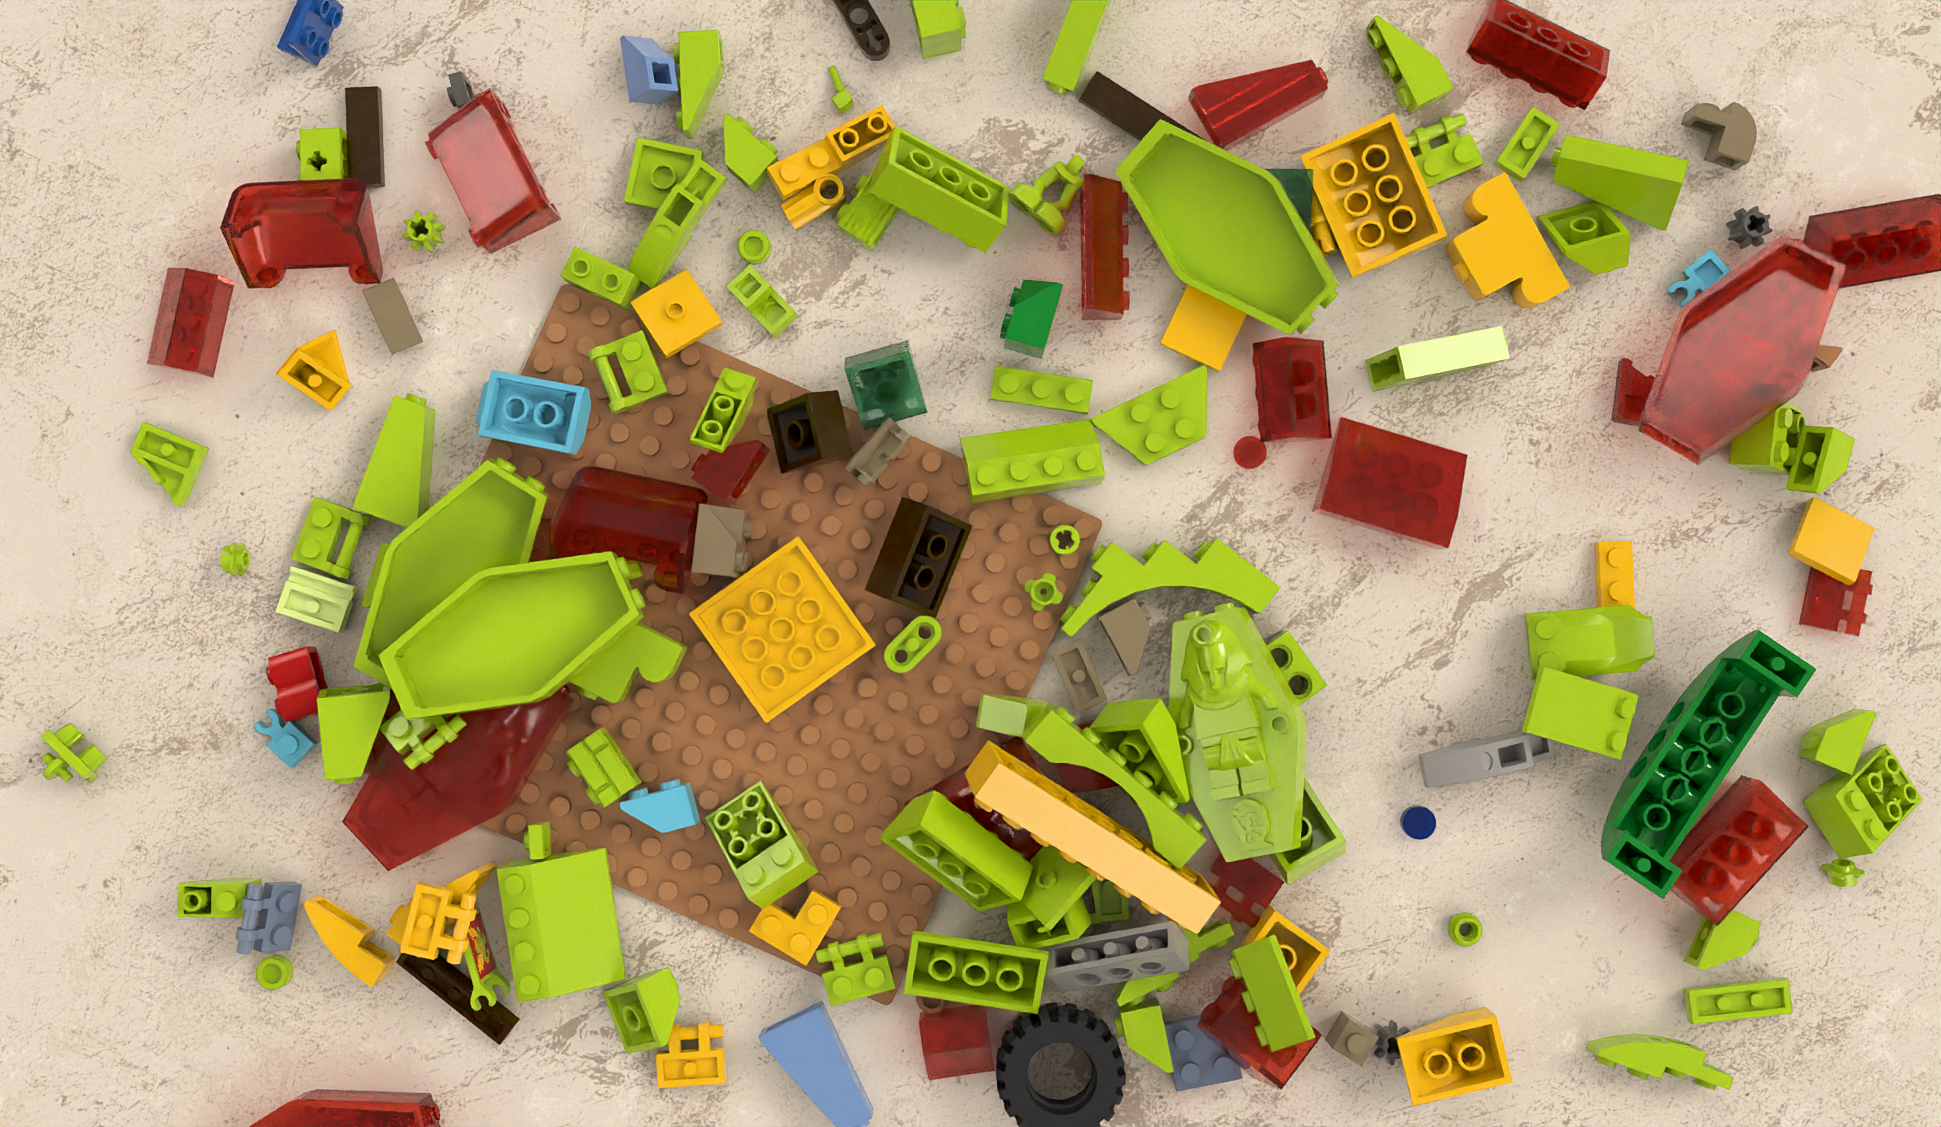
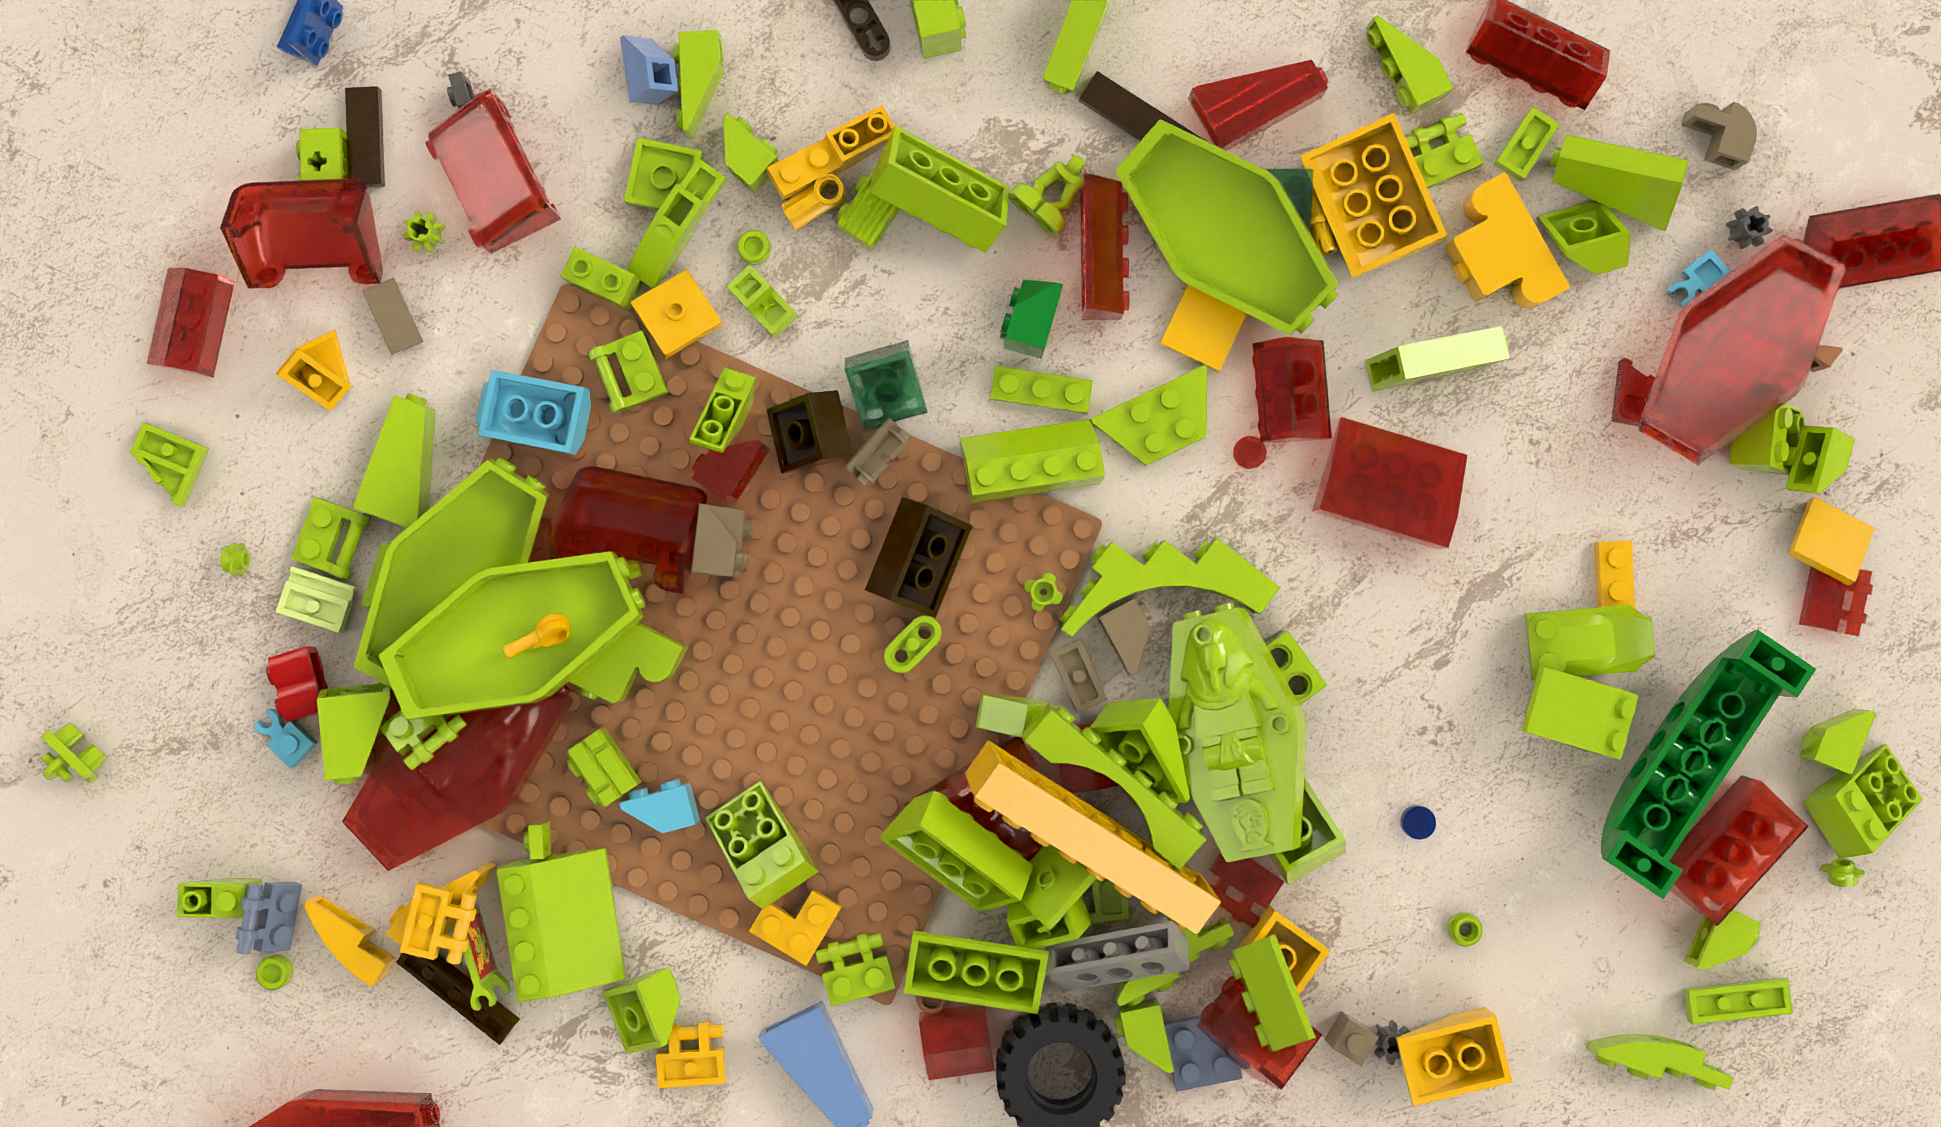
yellow plate [689,536,876,723] -> none
lime hand [828,66,854,114] -> none
lime bush [1049,525,1080,555] -> none
light grey slope [1418,729,1557,788] -> none
none -> yellow plate [503,614,571,659]

